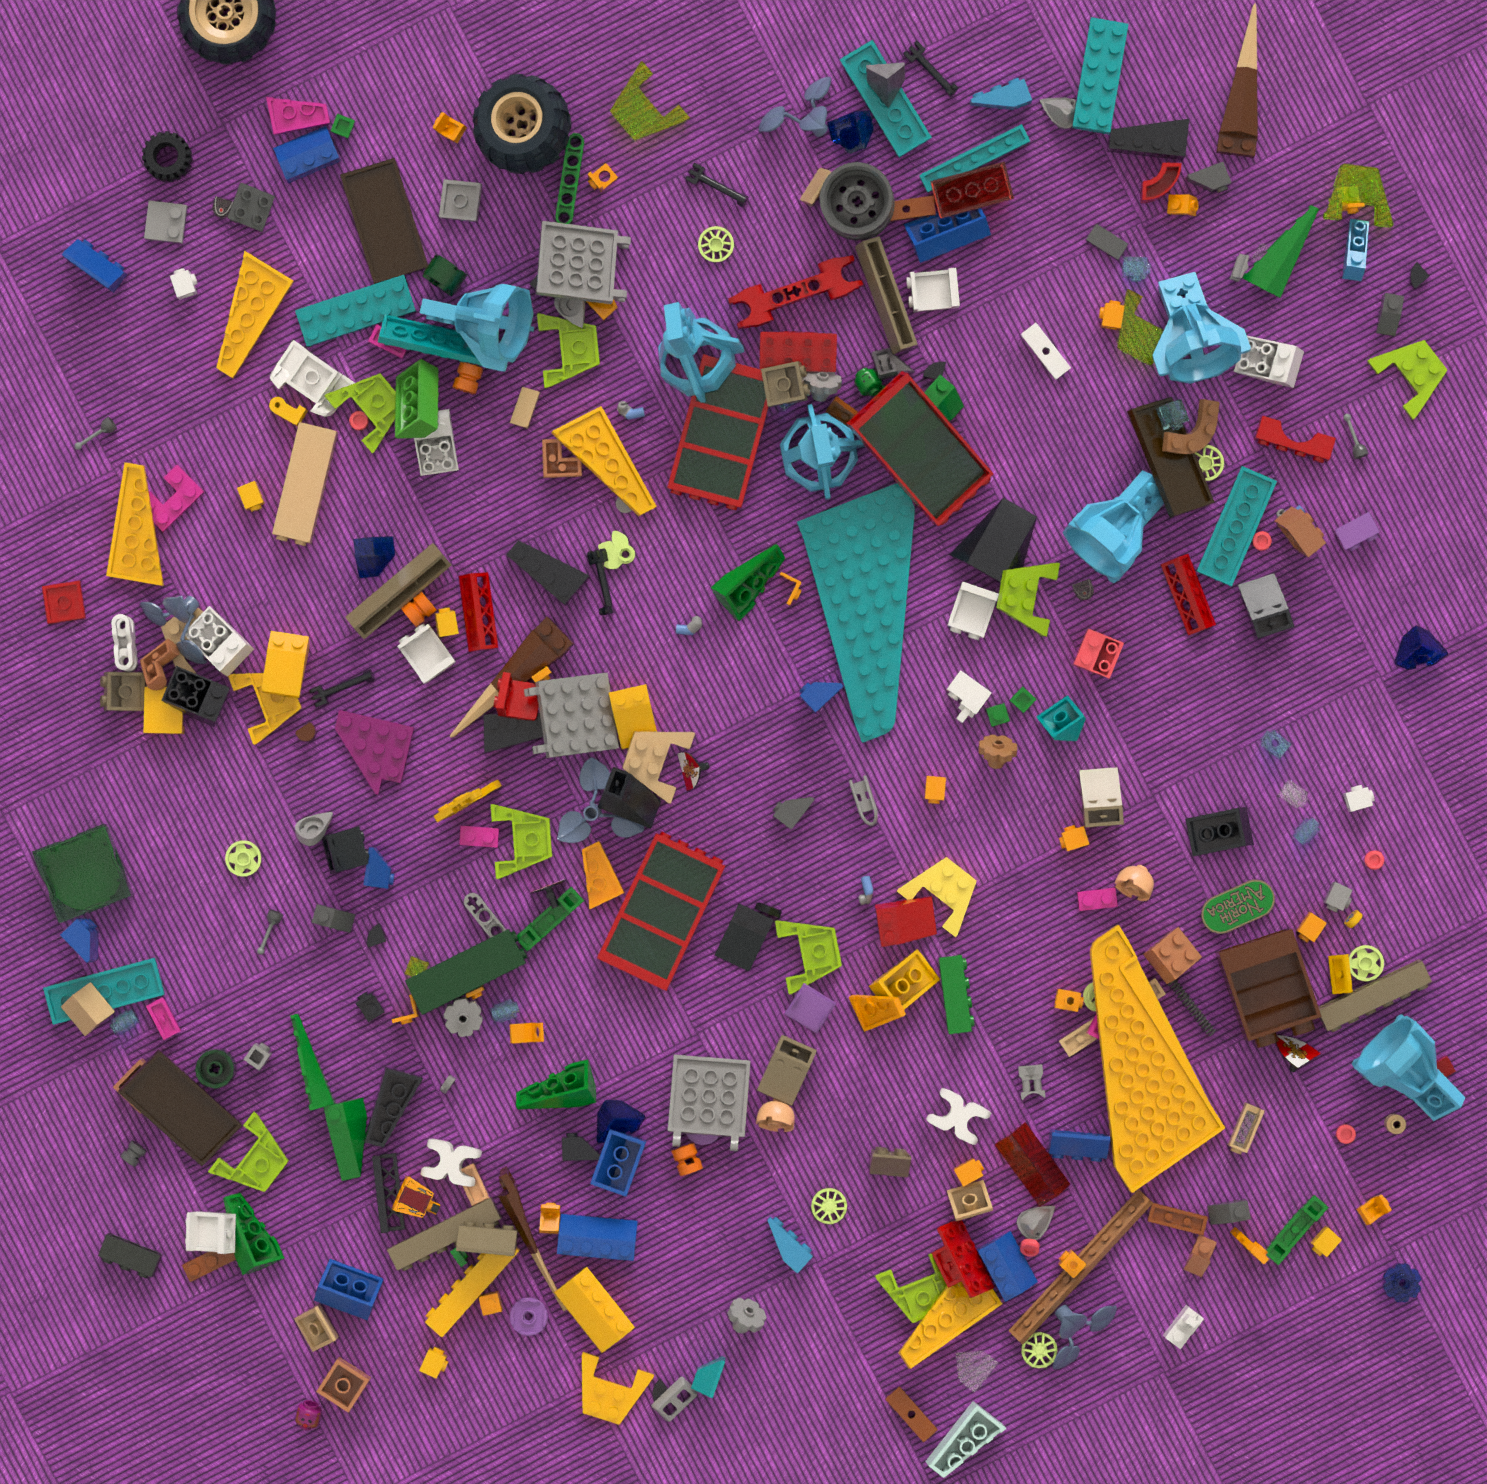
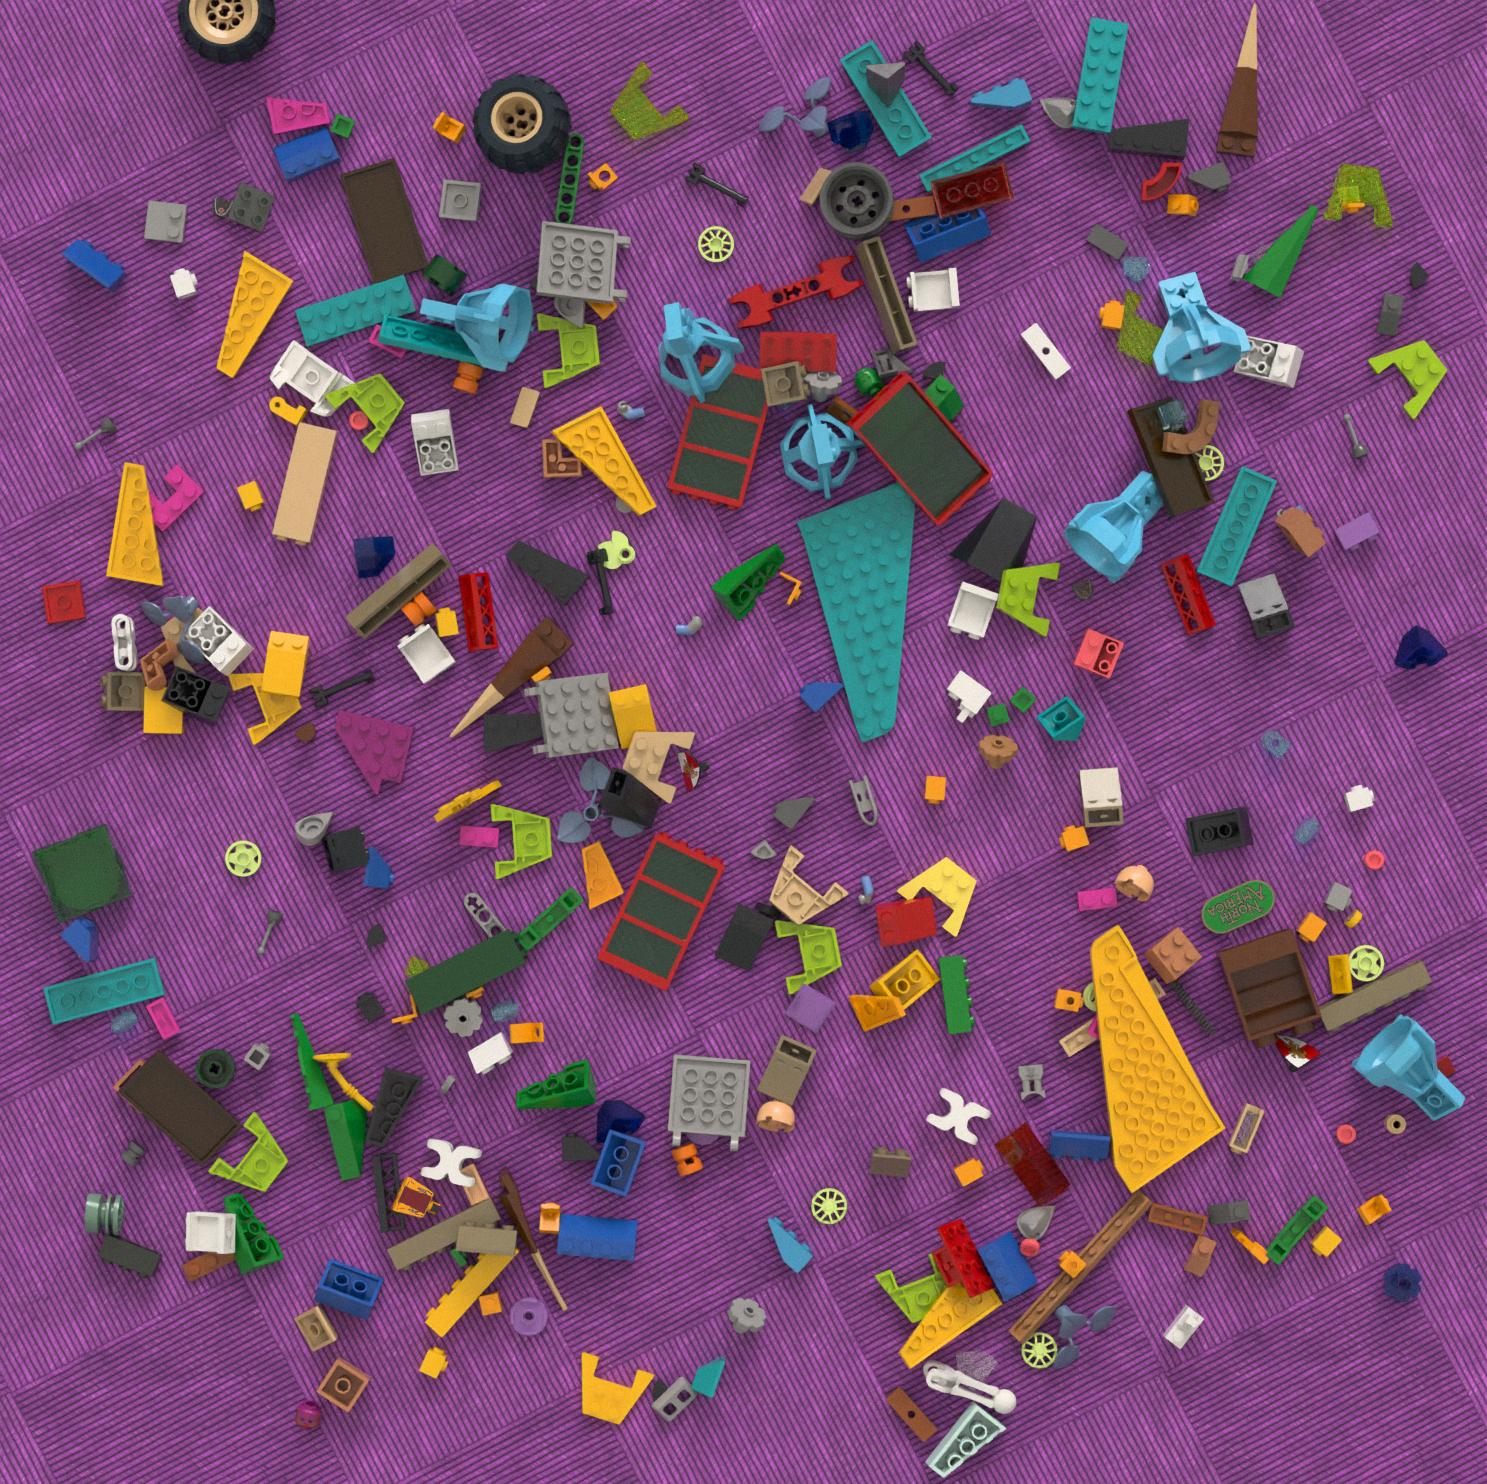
tan slope [61,982,115,1036] -> none
black tyre [142,131,193,182] -> none
dark grey slope [311,904,356,933] -> none
bright green slope [395,359,439,439] -> none
red bracket [494,672,539,721] -> none
black shield [530,879,566,909] -> none
yellow slope [554,1267,635,1353] -> none
tan slope [947,1180,993,1221] -> none
coral tile [1252,531,1272,551] -> none
red arch [1254,416,1336,463] -> none
clear brick [1277,780,1308,809] -> none
dark azure slope [1342,219,1369,281] -> none
none -> sand green wheel [85,1193,125,1235]
none -> yellow dish [313,1053,374,1112]
none -> white slope [468,1032,514,1075]
none -> light grey tile [750,840,777,859]
none -> tan wing [768,845,848,926]
none -> white piece [923,1360,1016,1414]

